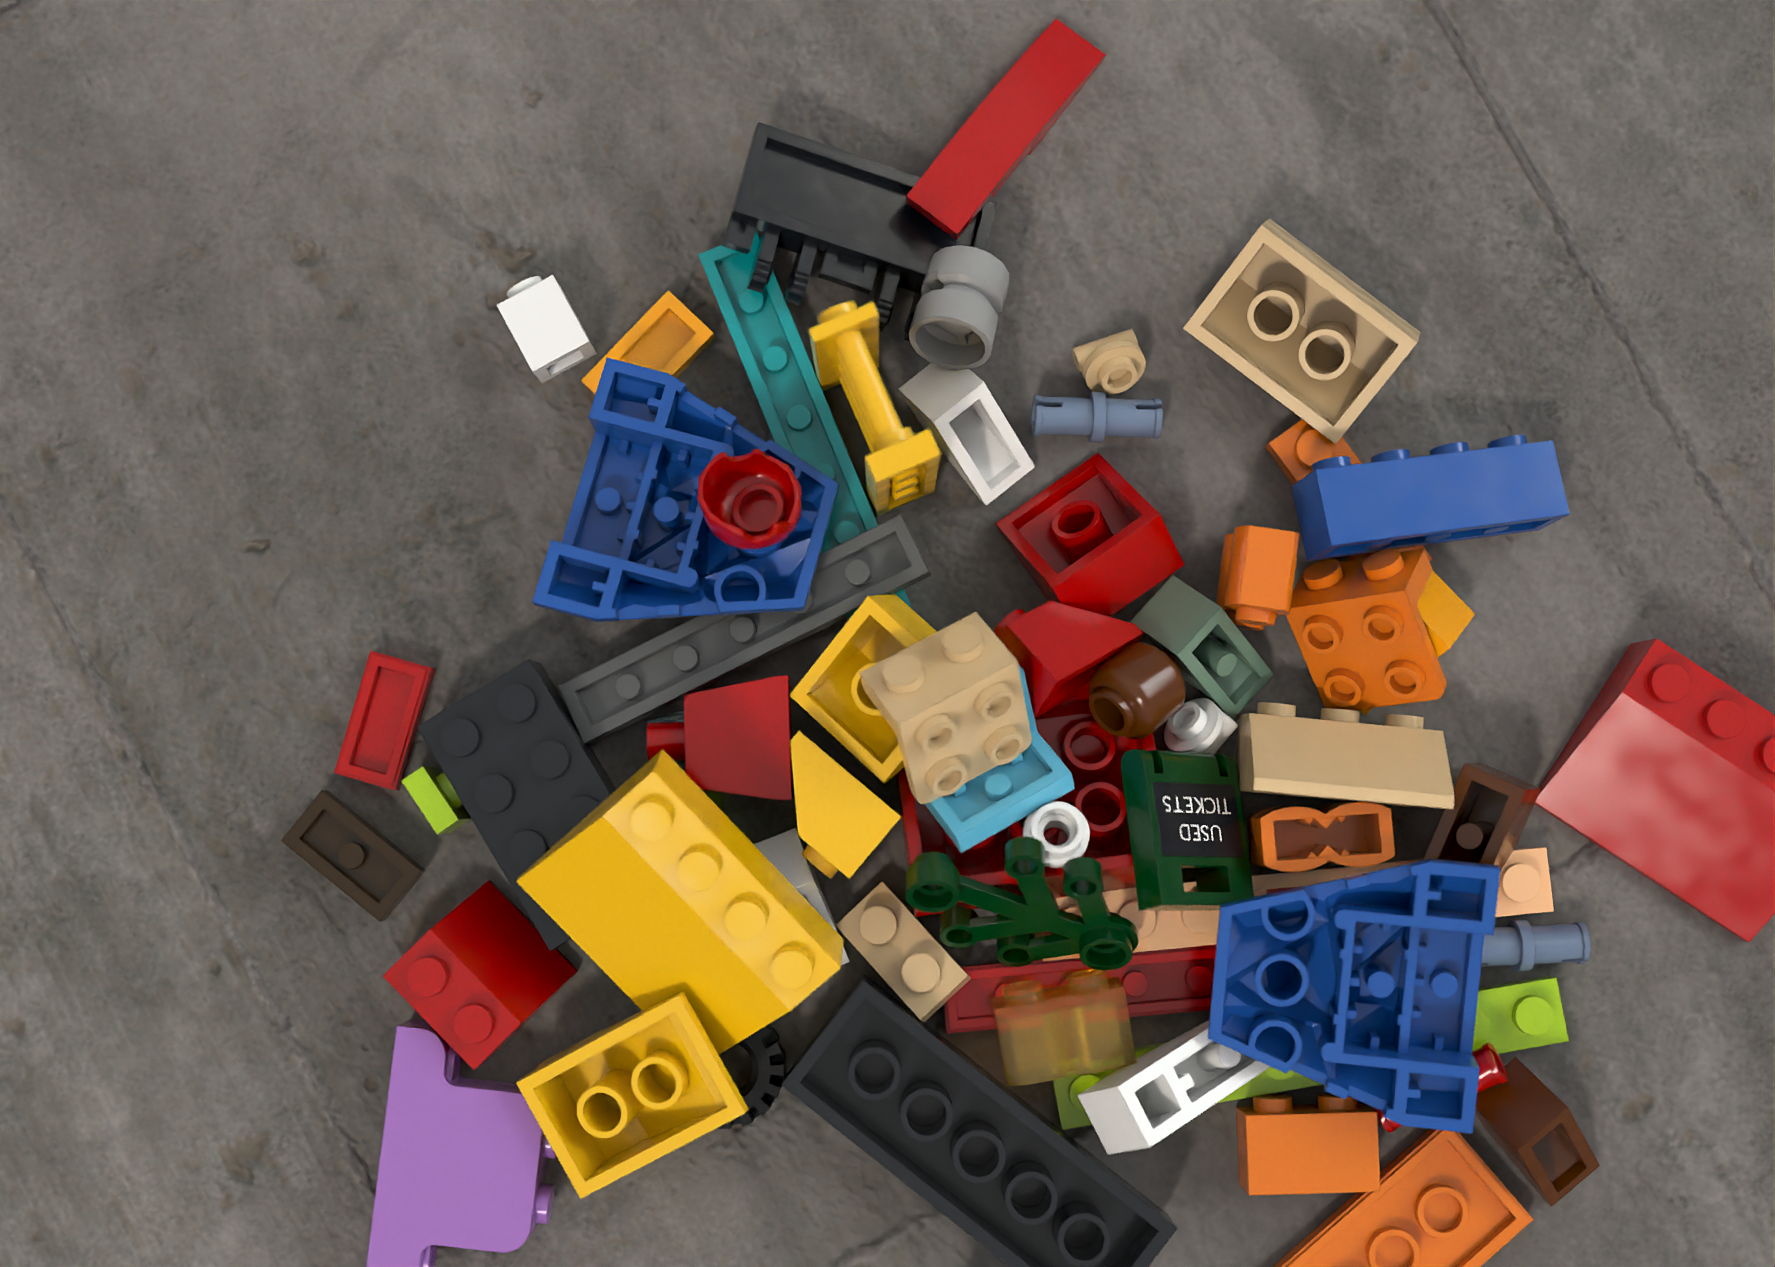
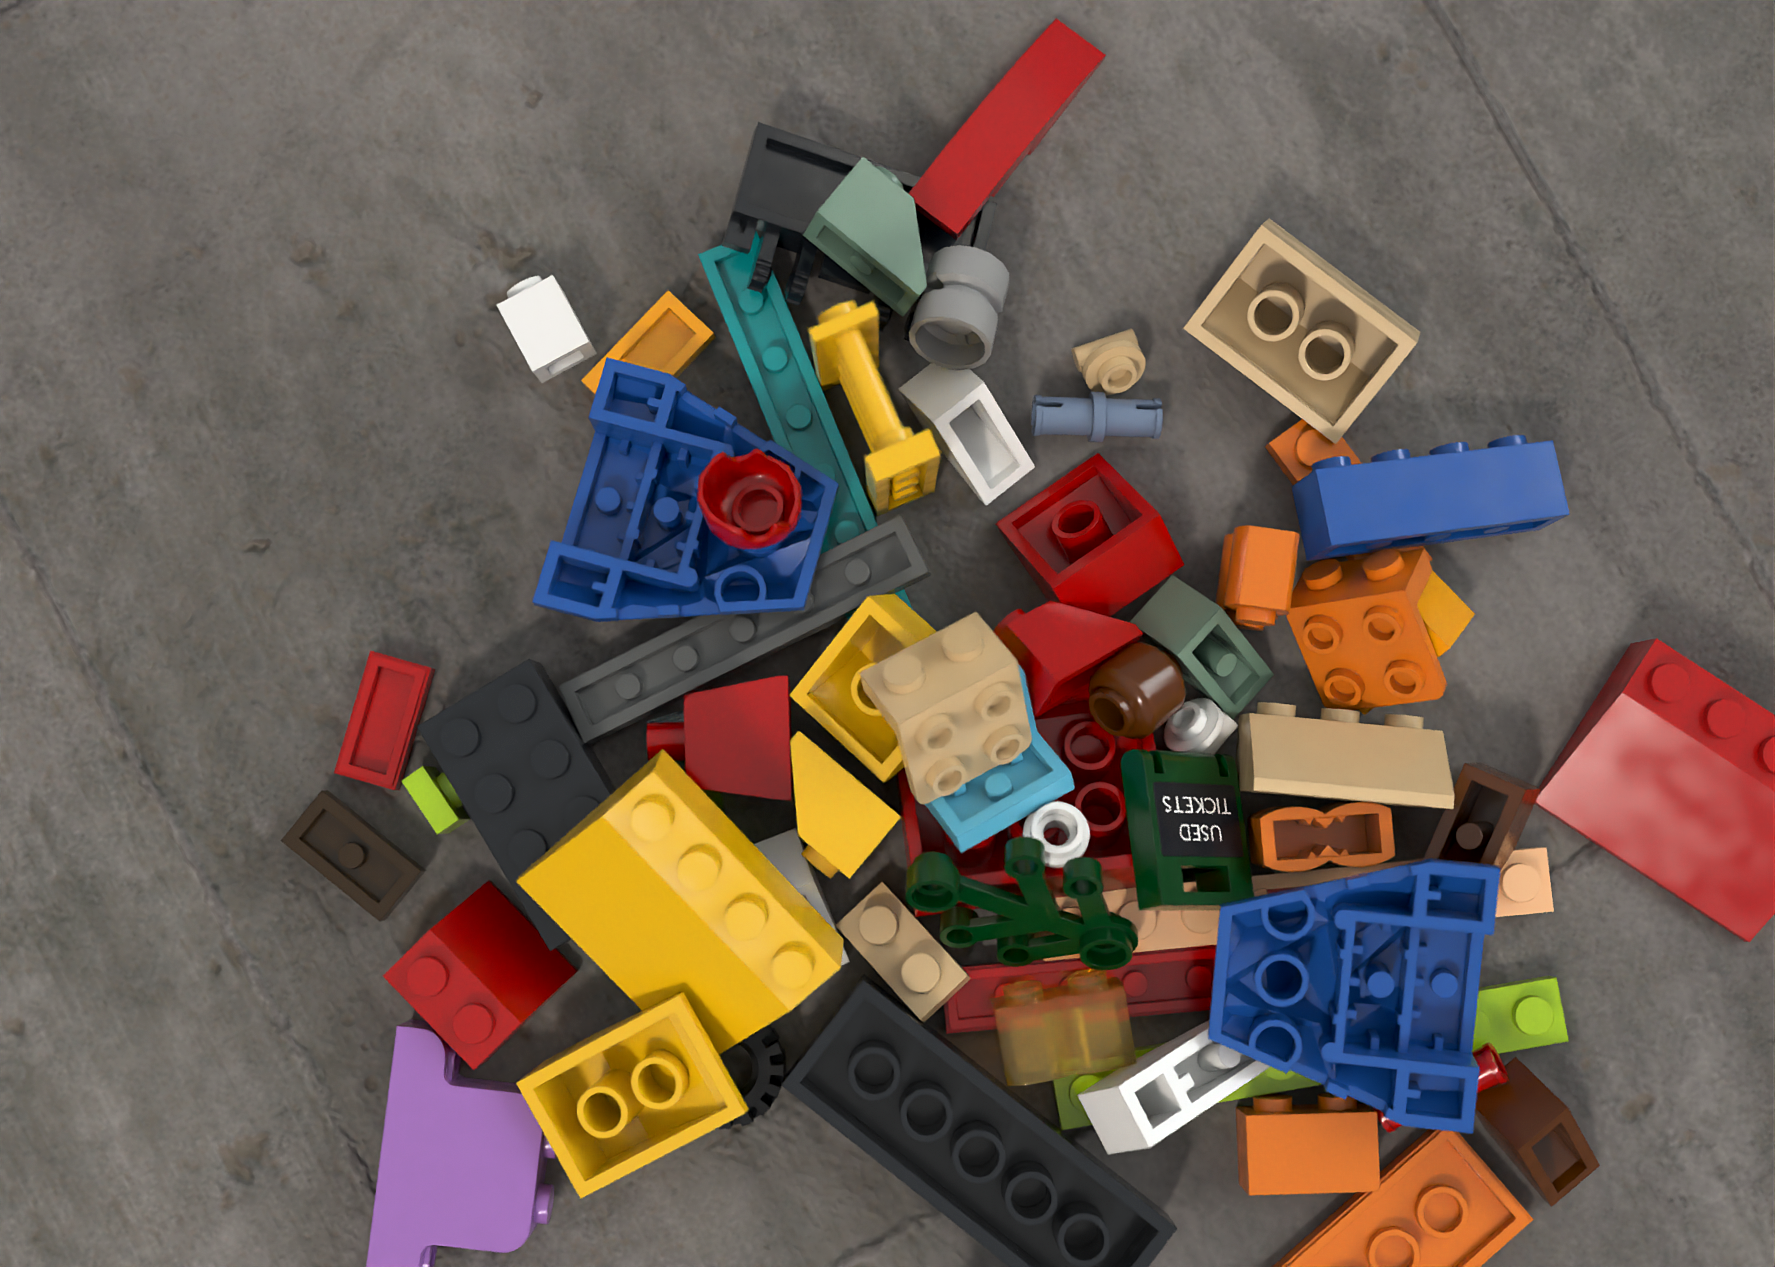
sand blue pin [1481,919,1591,972] -> none
none -> sand green slope [803,157,927,317]

